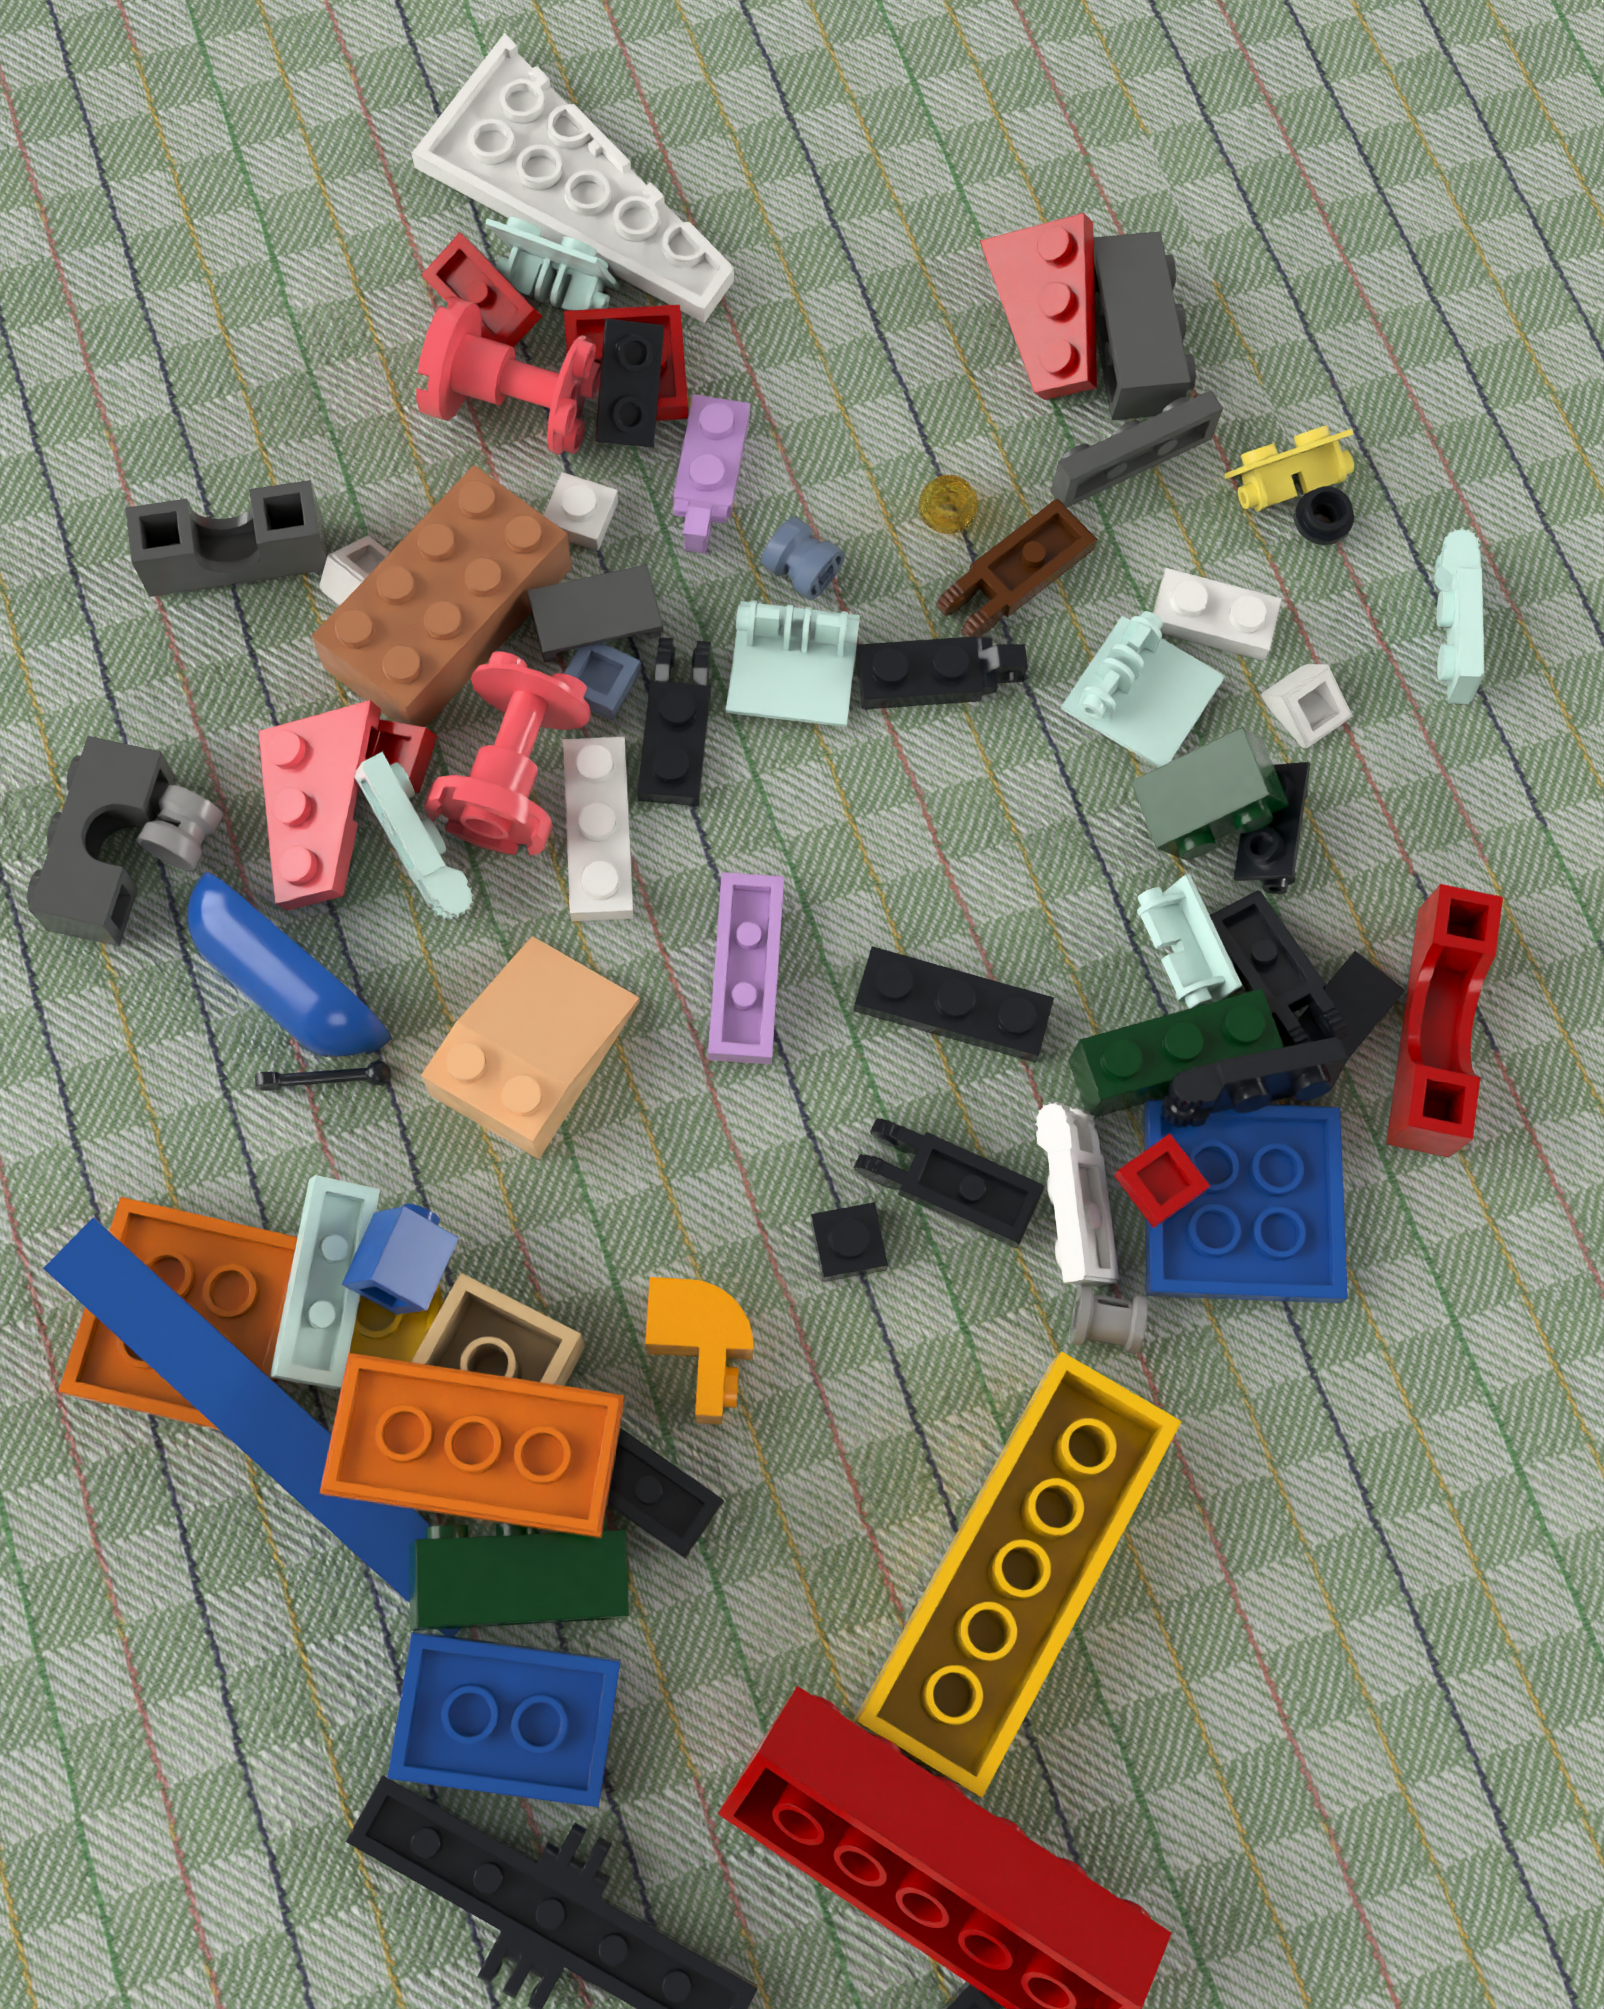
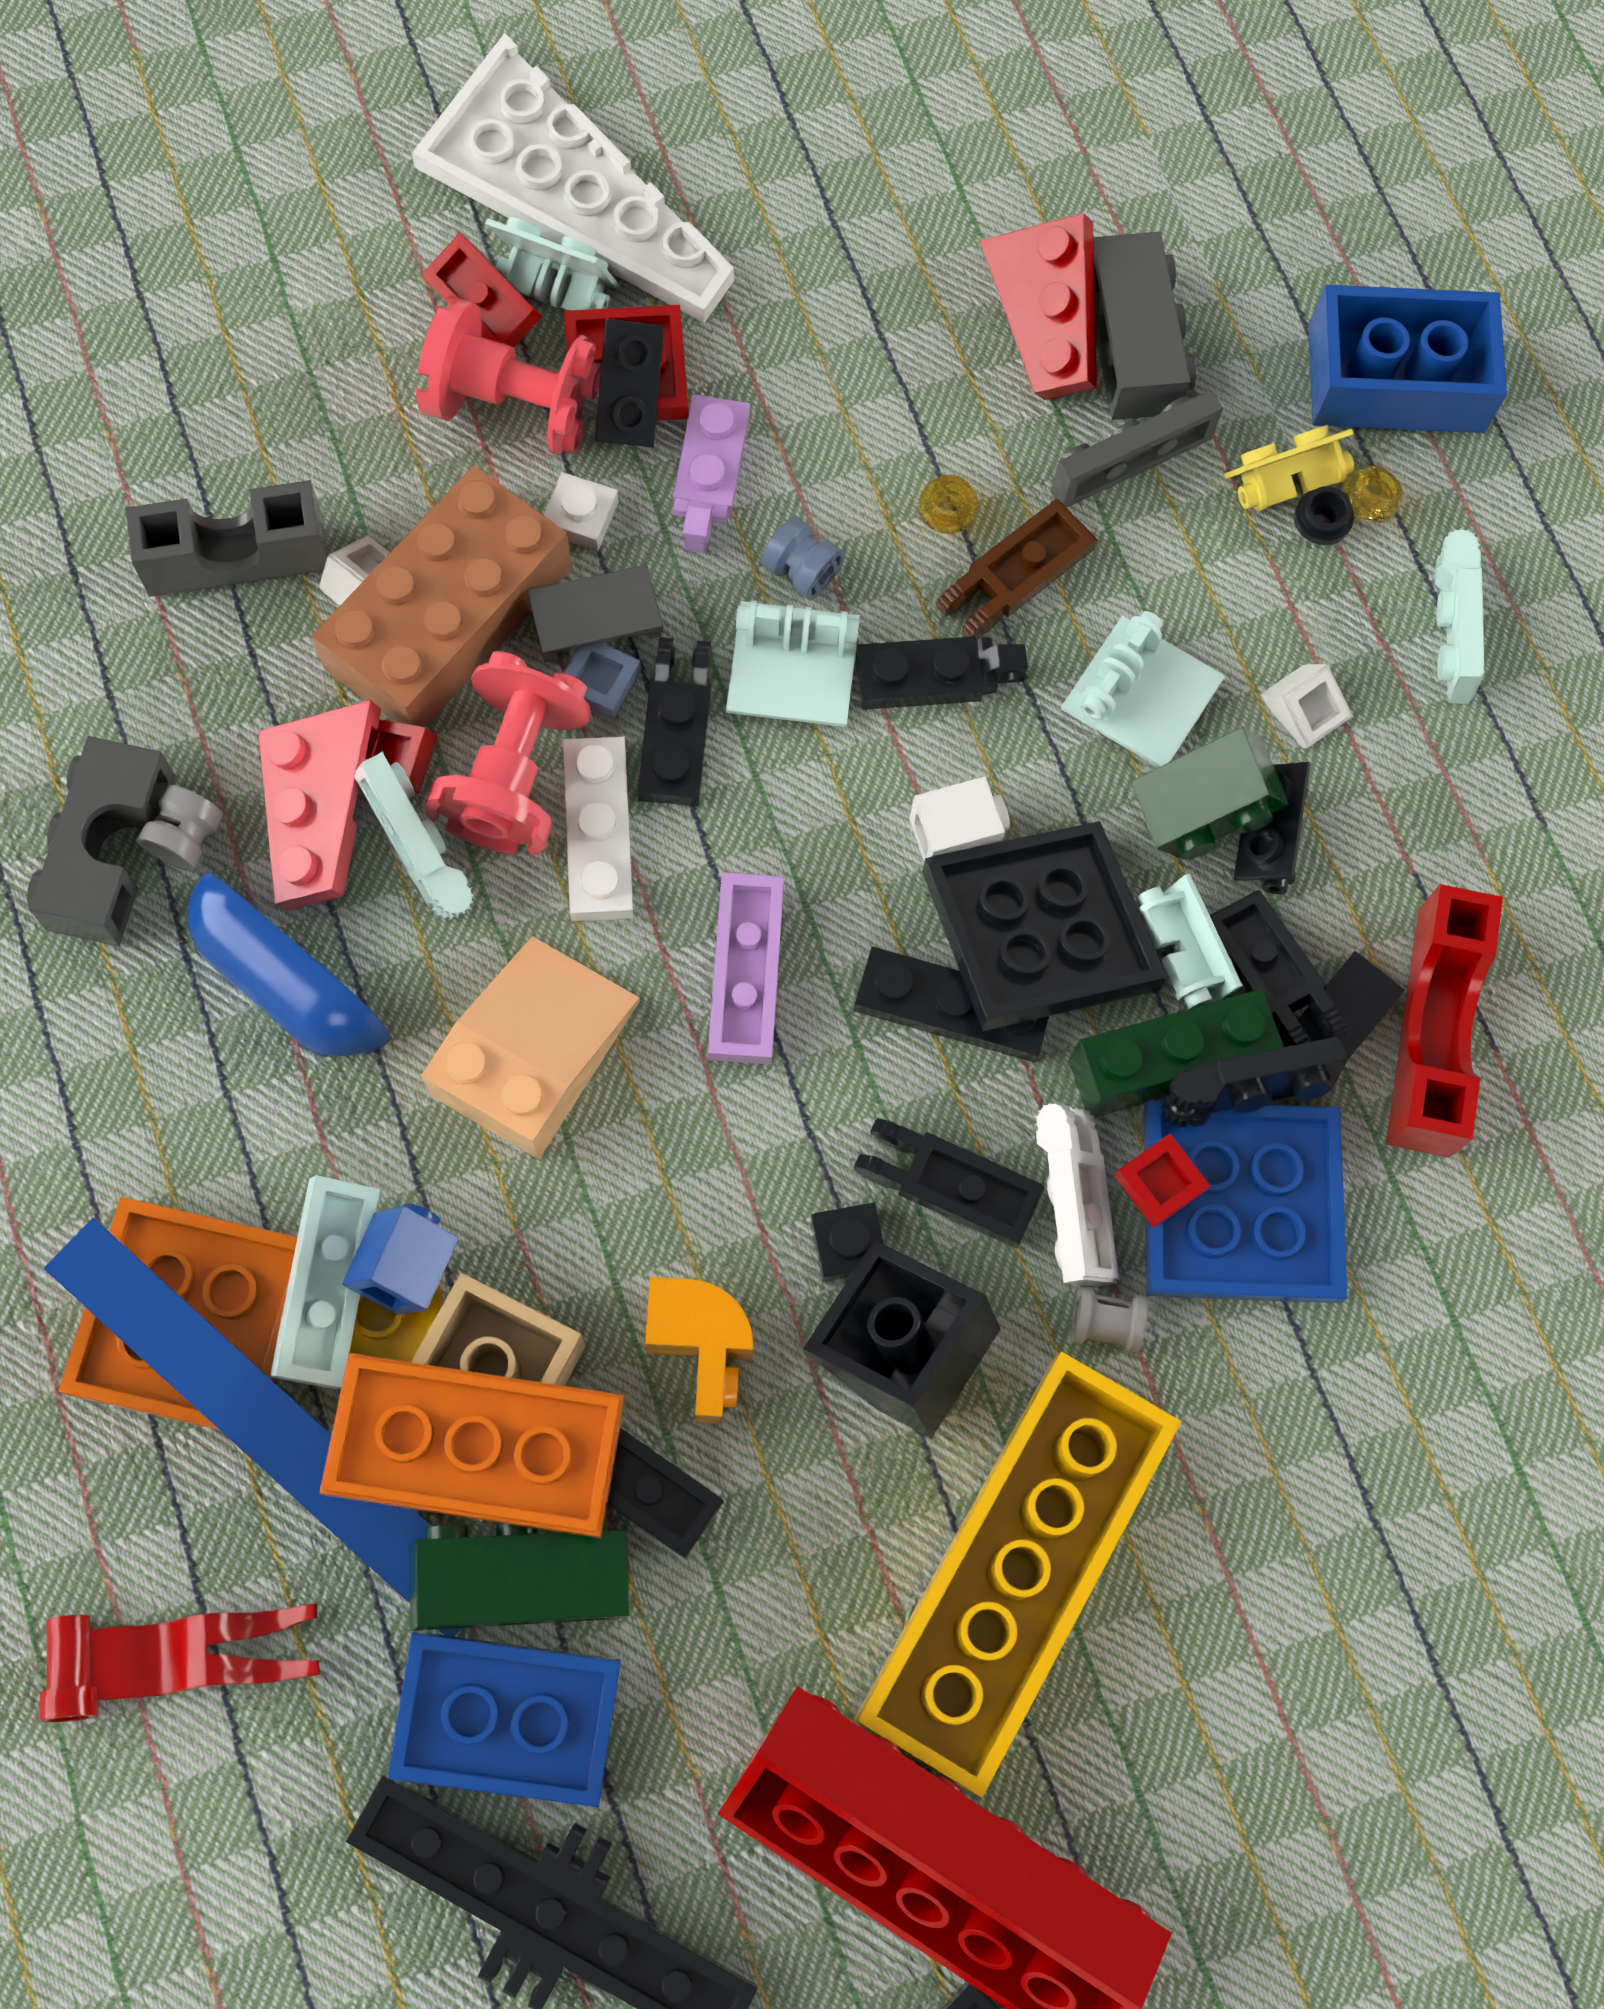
black hinge [255,1060,391,1091] -> none
white plate [1153,568,1282,661] -> none
none -> red flag [39,1603,320,1723]
none -> black slope [803,1240,1001,1439]
none -> white brick [909,776,1010,861]
none -> black plate [922,821,1167,1031]
none -> blue brick [1308,285,1507,433]
none -> clear yellow plate [1344,465,1403,523]

